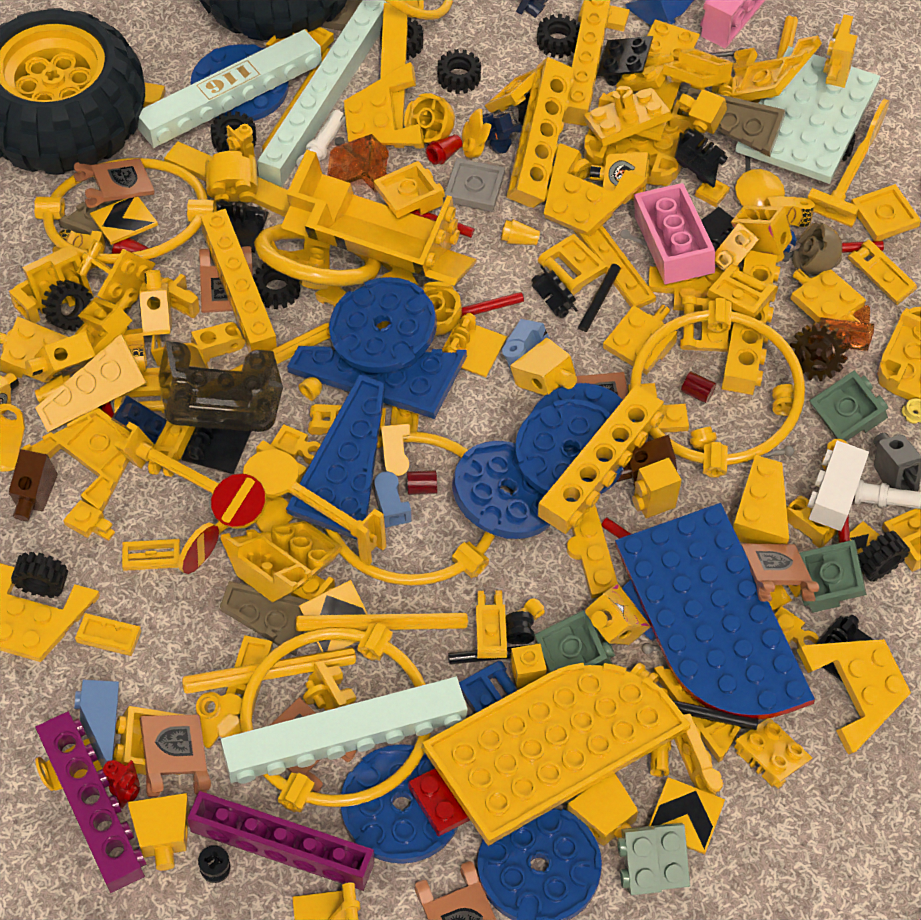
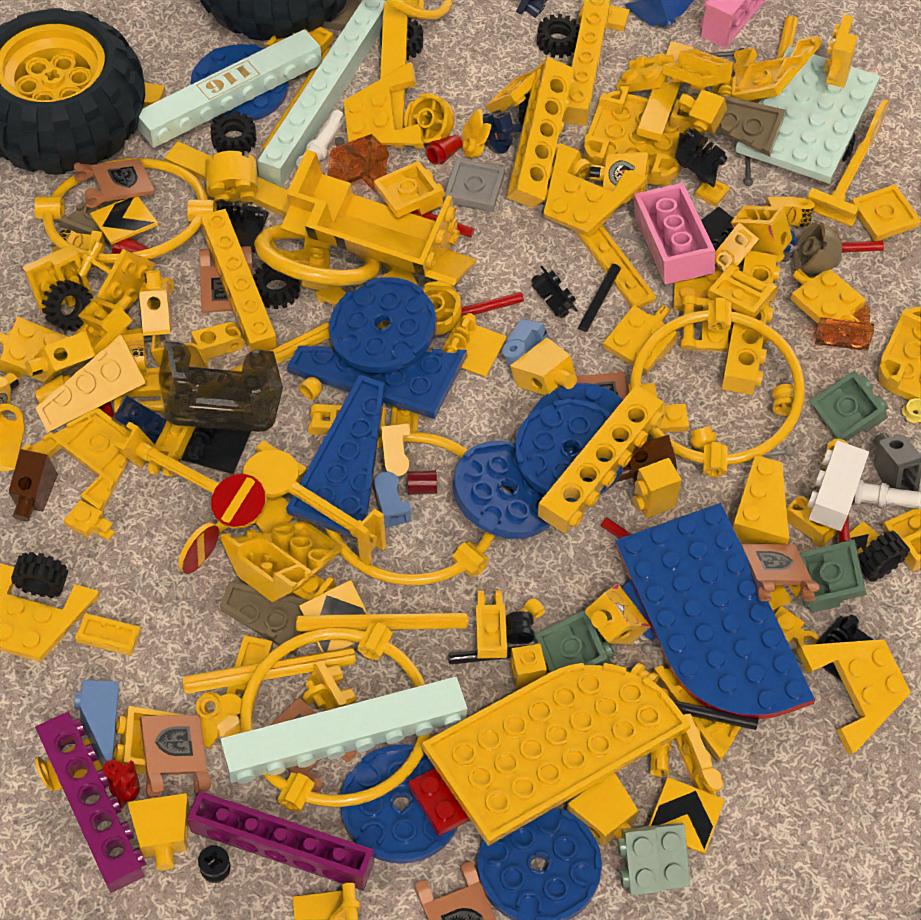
yellow bracket [9,280,41,323] -> none
yellow tile [122,539,180,571] -> none
yellow bracket [168,274,200,319] -> none
yellow hinge [227,124,255,158] -> none
yellow plate [270,424,321,464] -> none
black tyre [437,49,481,94] -> none
blue plate [459,661,518,714] -> none
yellow cone [501,219,540,246] -> none
yellow plate [538,233,607,295] -> none
yellow hinge [567,501,618,599] -> none
yellow plate [583,86,672,147] -> none
black hinge [597,36,653,86] -> none
yellow hinge [647,19,700,62] -> none
yellow tile [648,266,675,294] -> none
dark red piece [681,371,716,404] -> none
yellow hinge [734,718,813,789] -> none
yellow dish [735,169,785,206] -> none
dark brown gear [790,322,849,381] -> none
yellow plate [848,239,917,305] -> none

